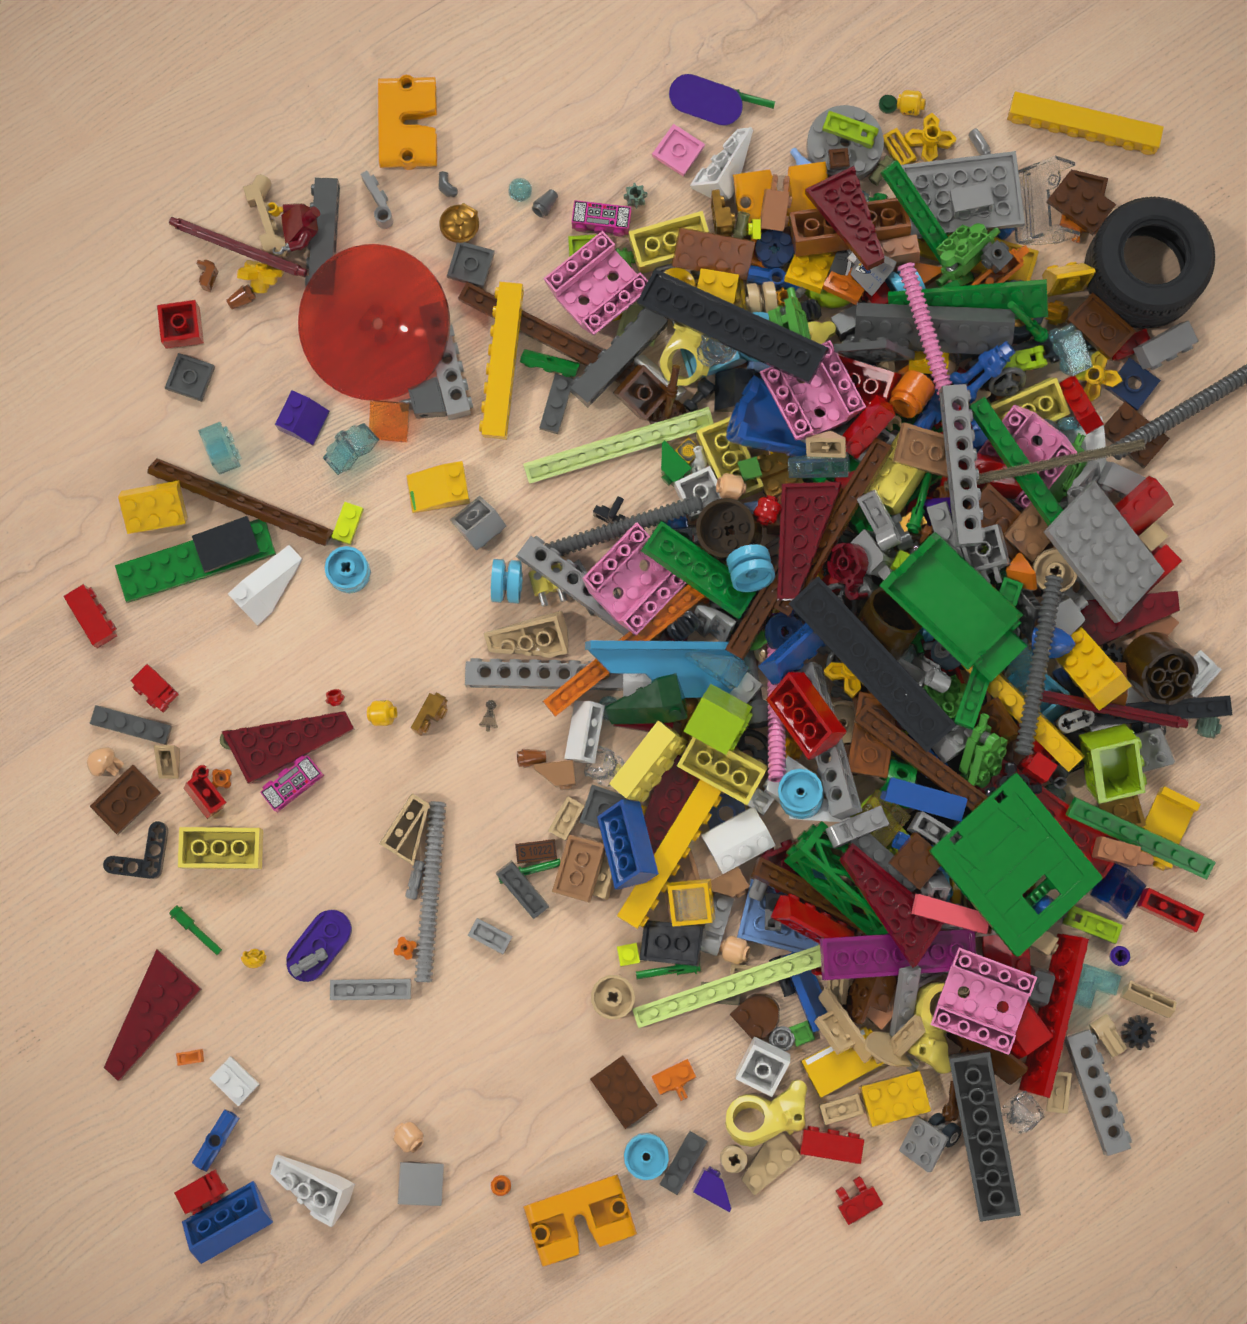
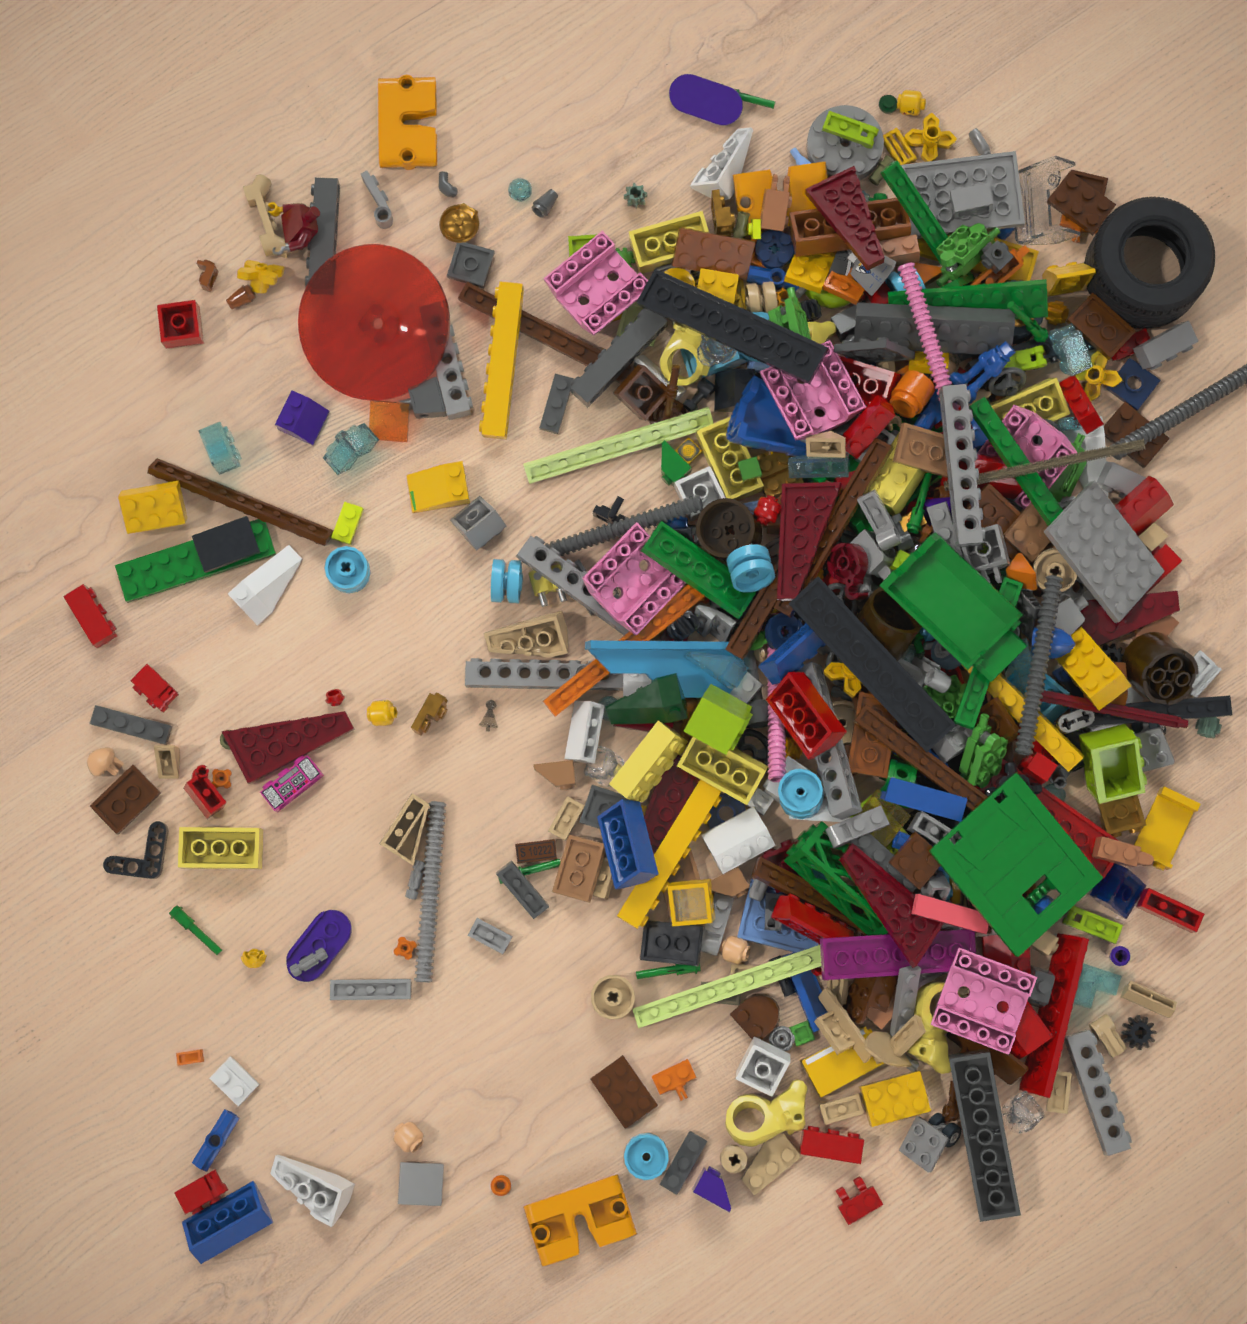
dark red wing [104,949,202,1081] -> none
dark grey tile [165,353,215,402] -> none
dark red piece [169,217,308,278] -> none
dark orange cone [517,749,546,768] -> none
green tile [520,349,580,377] -> none
brick [571,200,631,237] -> none
neon yellow plate [617,943,640,966] -> none
bright pink plate [652,124,705,177] -> none
white arm [691,446,707,473] -> none
light nougat head [716,473,747,500] -> none
reddish brown tile [828,148,850,170] -> none
yellow brick [1007,91,1164,155] -> none
green plate [1066,796,1216,880] -> none
light grey plate [1067,460,1101,505] -> none

